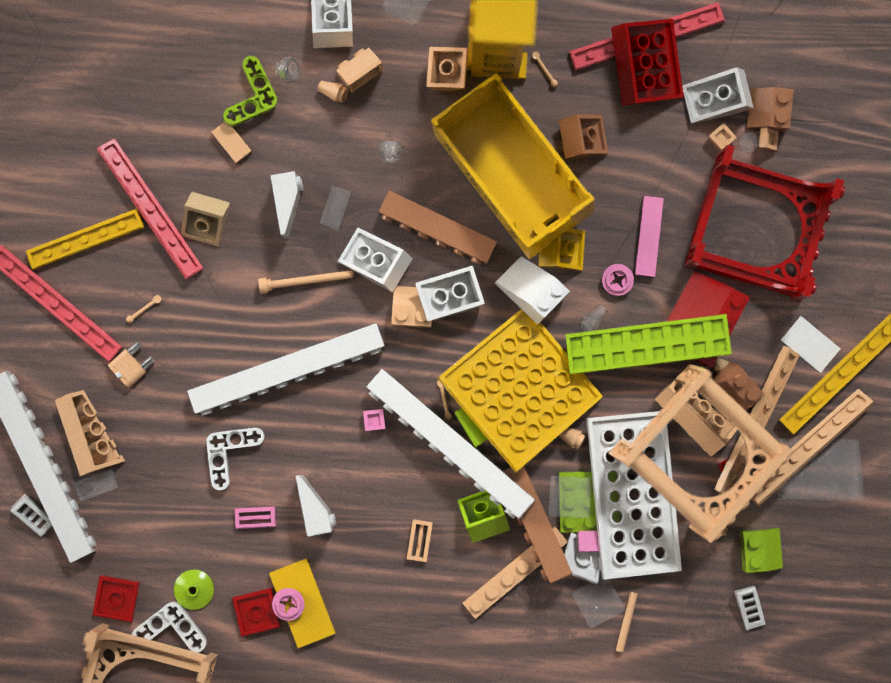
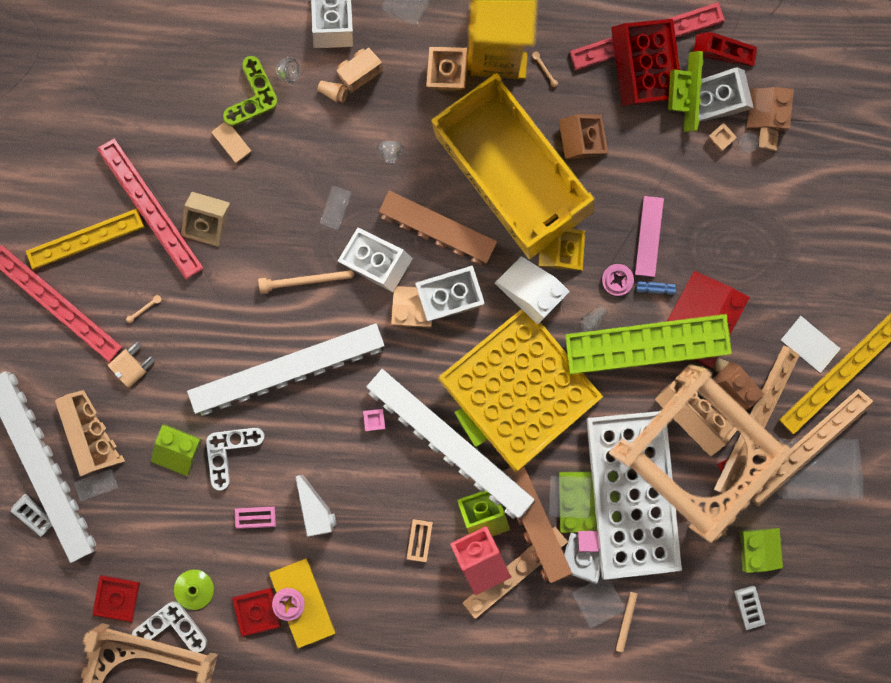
white slope [270,171,304,239] -> none
light nougat hinge [437,380,452,420] -> none
light nougat cone [558,427,586,450] -> none
red arch [684,145,845,302] -> none
none -> lime slope [151,424,203,476]
none -> coral brick [450,526,512,596]
none -> medium blue axle [636,281,676,295]
none -> lime bracket [668,51,704,132]
none -> red slope [693,32,757,66]

